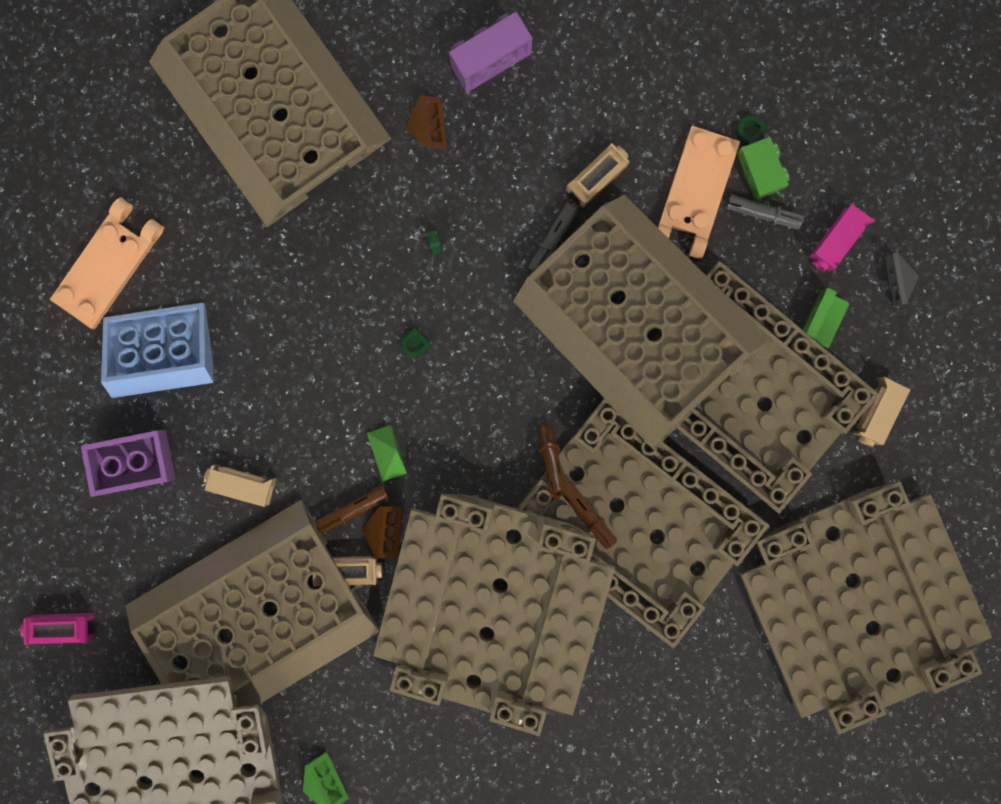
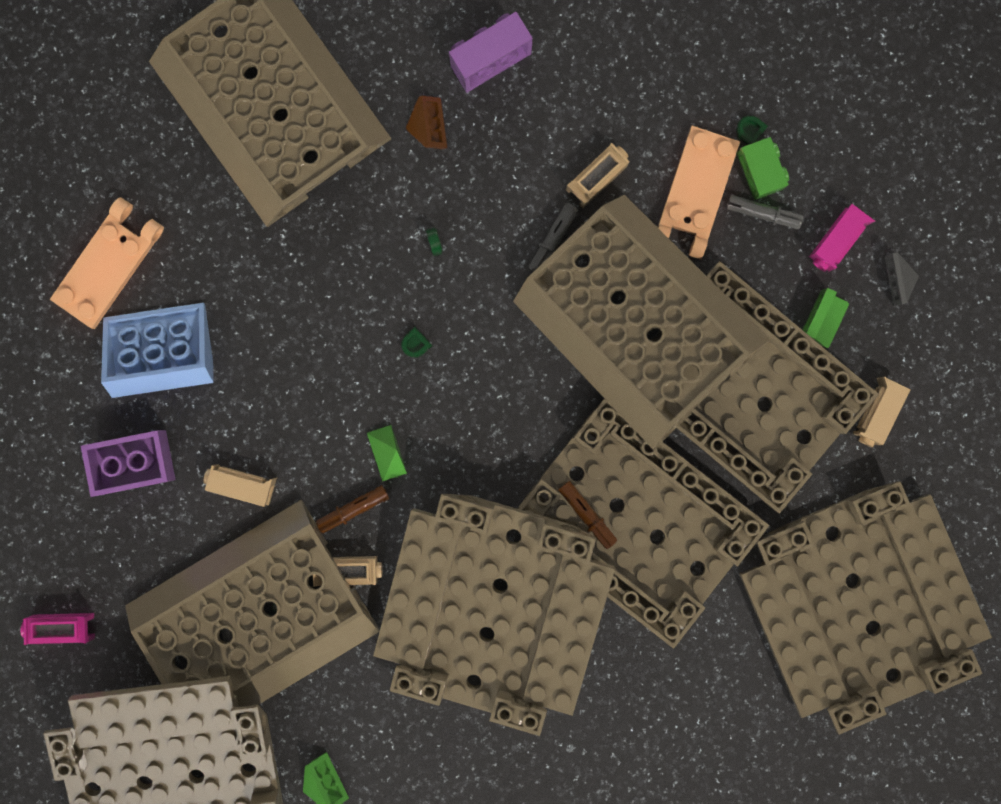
reddish brown slope [362,506,403,558] -> none
reddish brown axle [539,424,567,498] -> none

